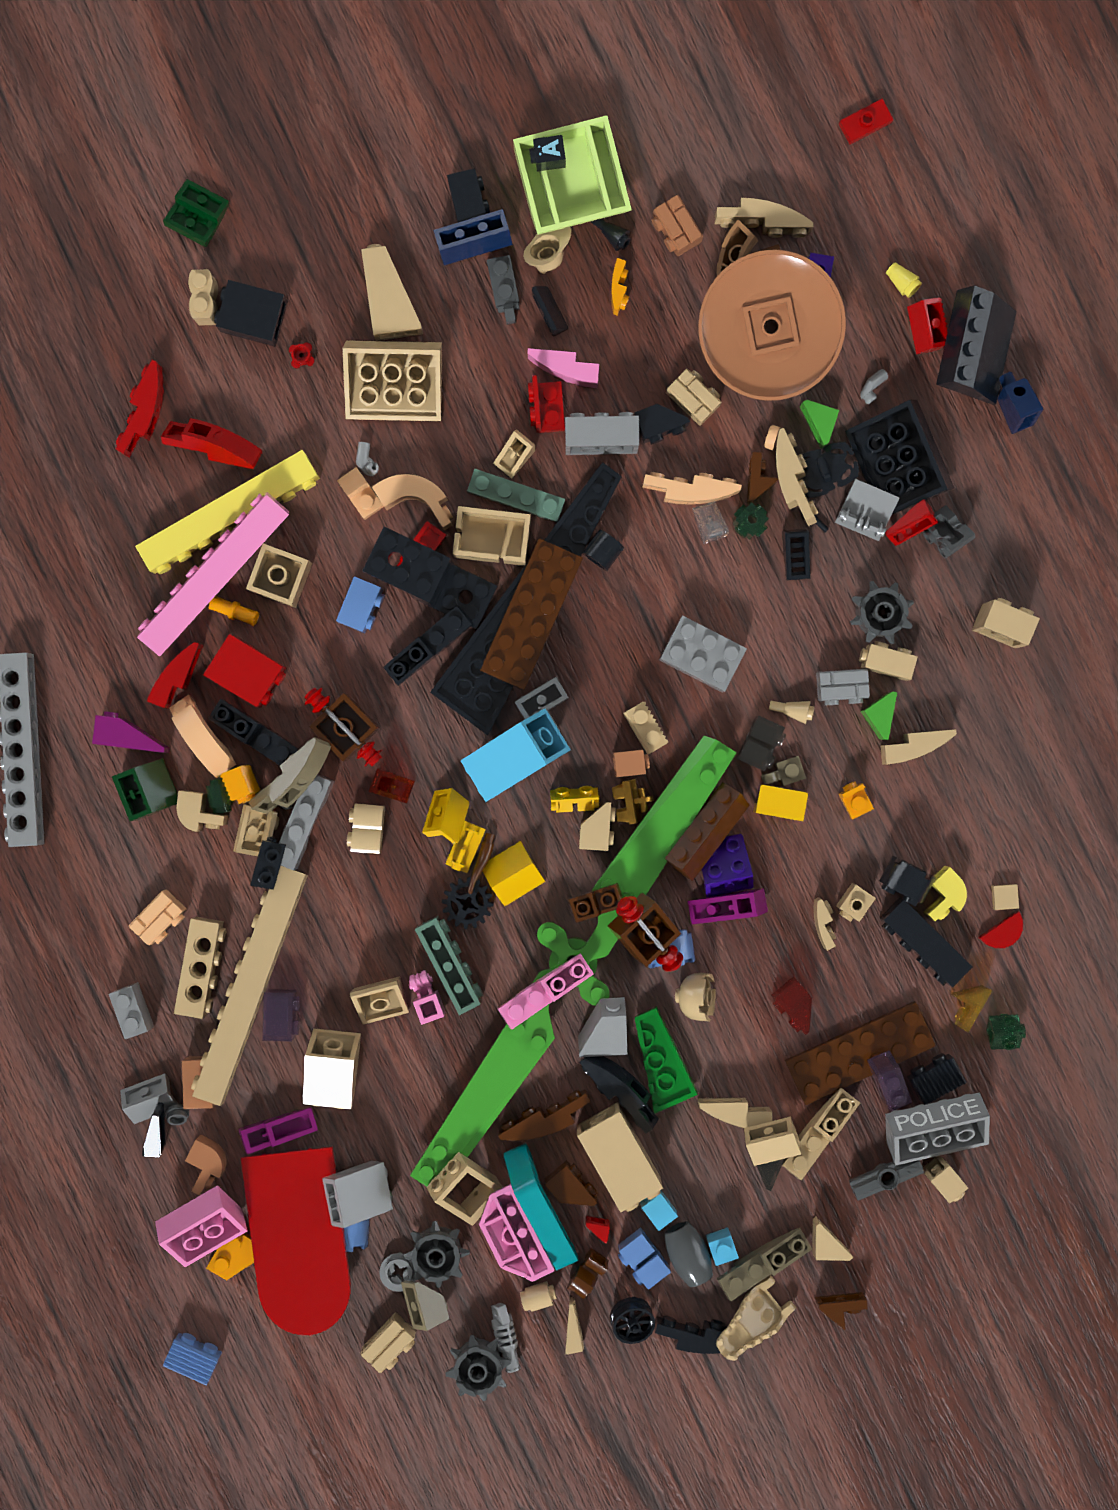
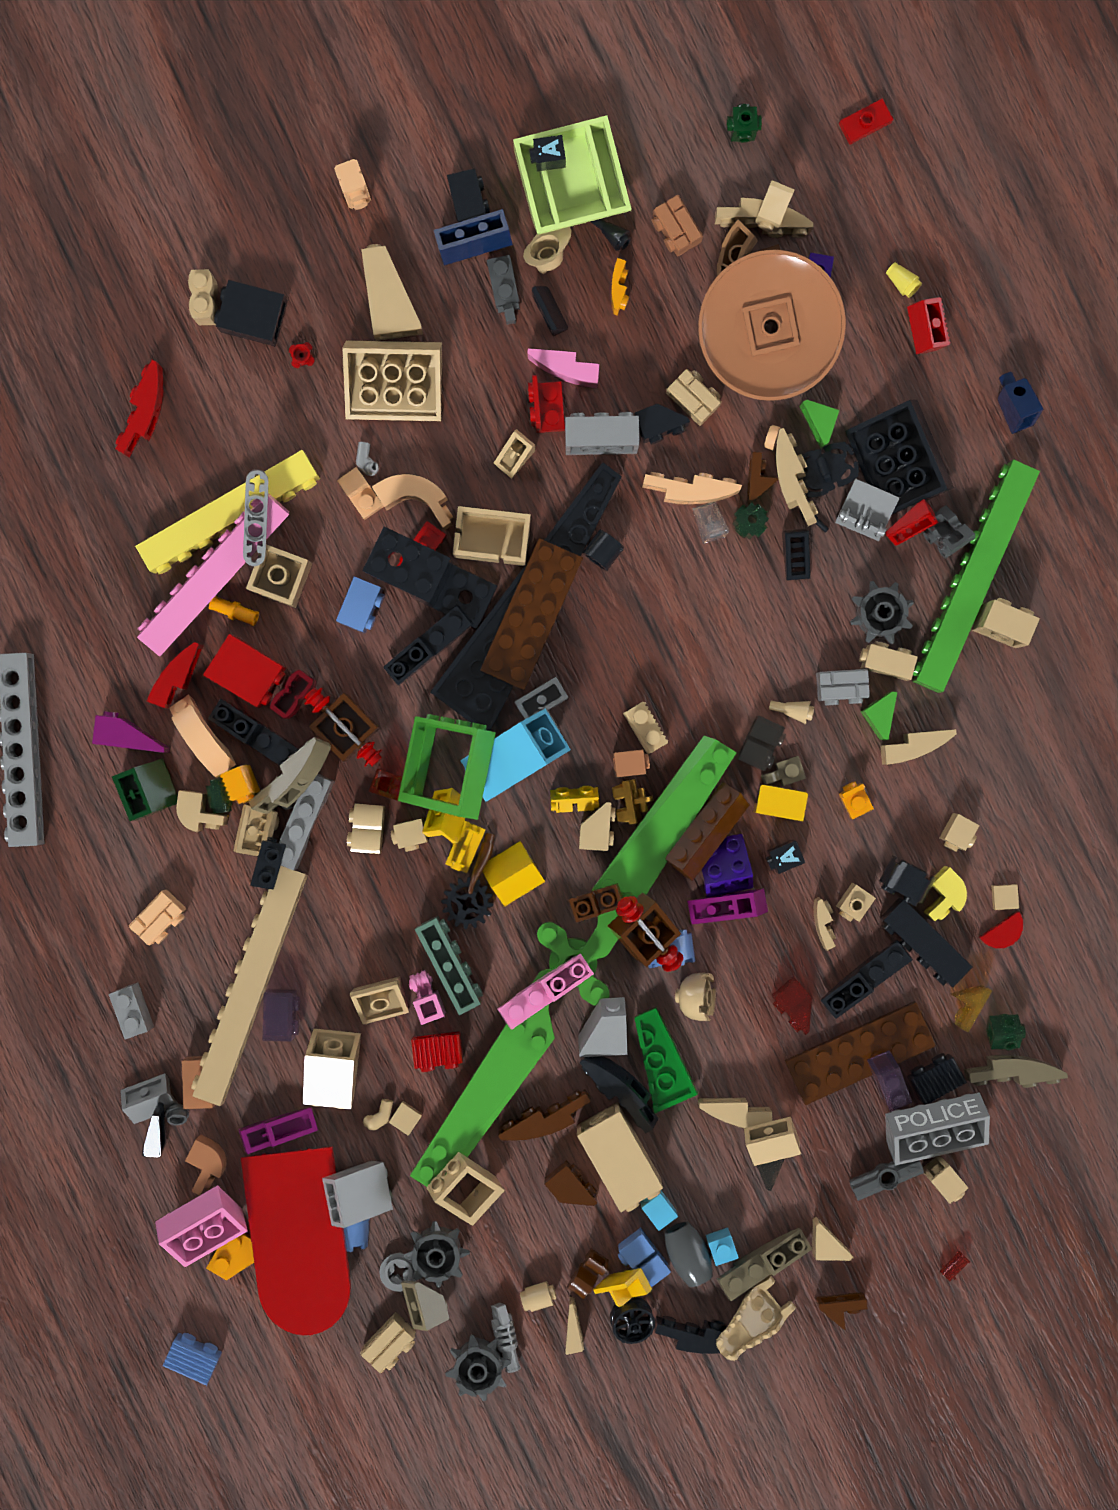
red slope [161,418,262,469] -> none
dark green slope [163,179,229,247] -> none
tan brick [174,917,226,1019] -> none
sand green plate [467,469,565,523] -> none
bright pink wedge [479,1184,554,1282] -> none
teal beam [503,1143,579,1270] -> none
red slope [585,1216,610,1244] -> none
light grey brick [659,615,747,693] -> none
tan slope [780,1088,860,1180] -> none
light grey arm [860,369,888,404] -> none
black slope [936,285,1017,405] -> none
none -> light grey beam [243,469,269,566]
none -> dark red brick [270,670,317,719]
none -> light nougat brick [334,159,371,210]
none -> tan arm [363,1099,393,1130]
none -> tan tile [389,1101,422,1136]
none -> tan brick [391,818,429,852]
none -> bright green window [398,714,496,820]
none -> red brick [411,1031,464,1072]
none -> yellow panel [593,1268,652,1307]
none -> dark green brick [726,104,762,143]
none -> tan slope [755,180,795,232]
none -> black brick [765,840,805,874]
none -> black slope [821,940,913,1019]
none -> bright green brick [912,460,1040,693]
none -> tan brick [939,813,980,852]
none -> clear red pin [940,1251,970,1281]
none -> dark tan slope [964,1055,1068,1088]

